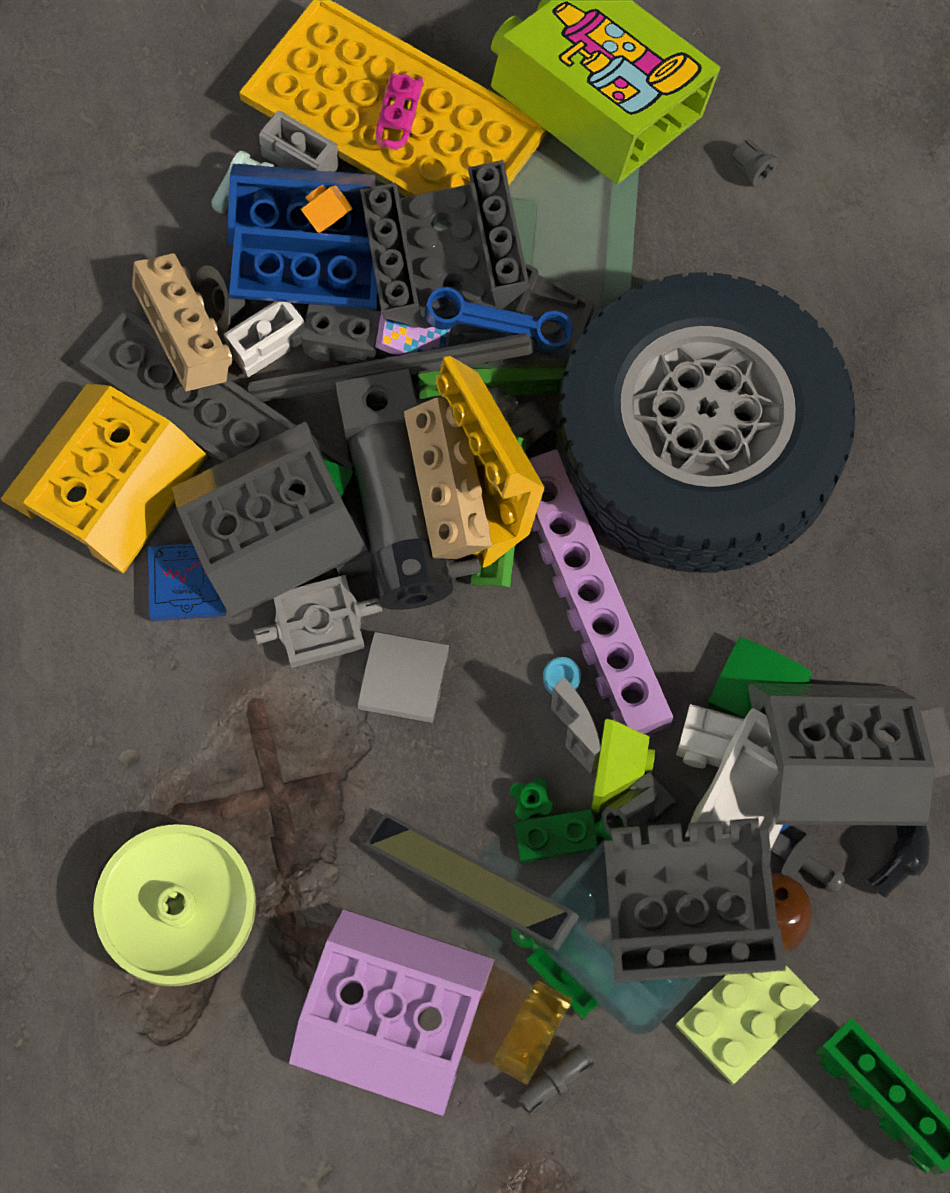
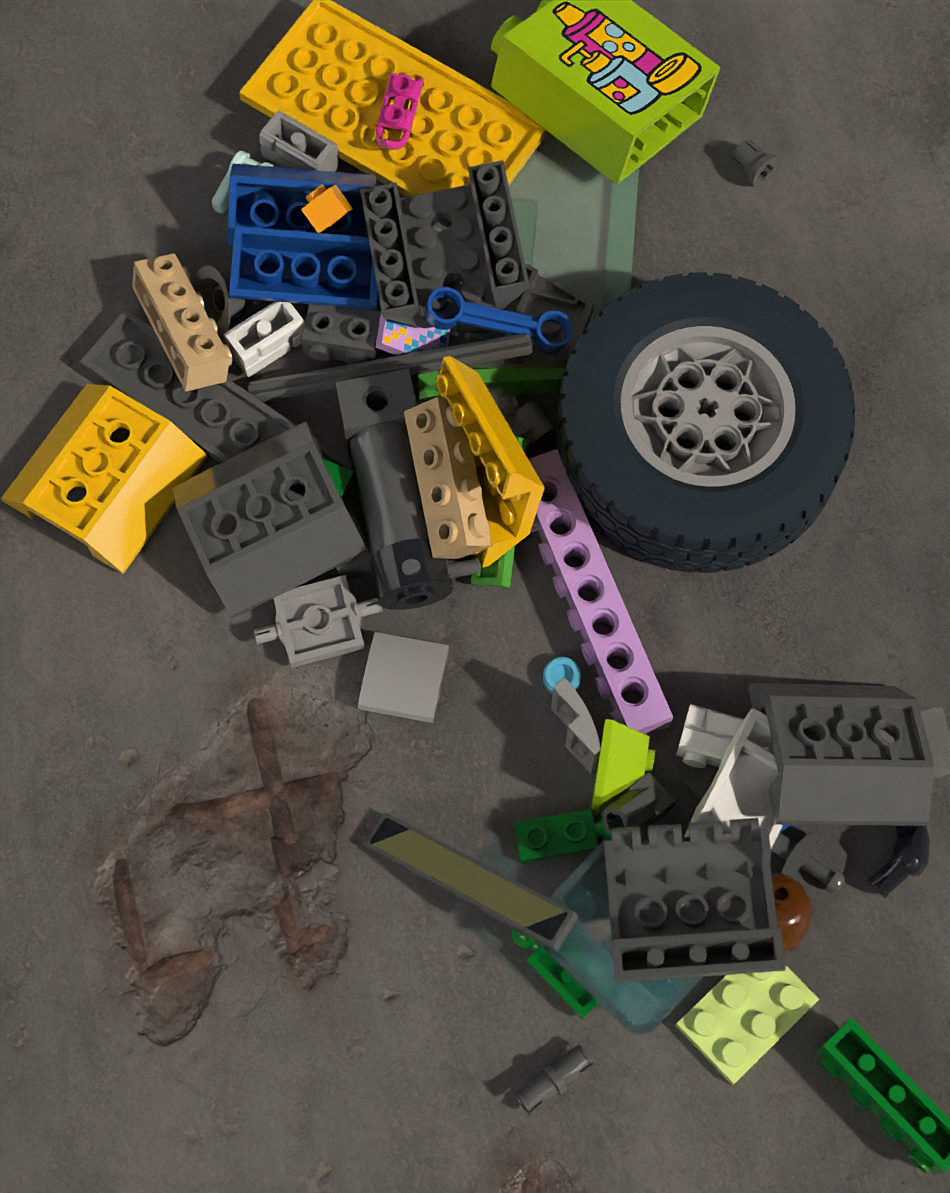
yellowish green dish [94,824,256,986] -> none
blue tile [148,544,227,622] -> none
lavender slope [289,909,494,1116] -> none
clear yellow brick [491,980,572,1085] -> none
green plate [510,778,553,820] -> none
green slope [707,636,813,719] -> none

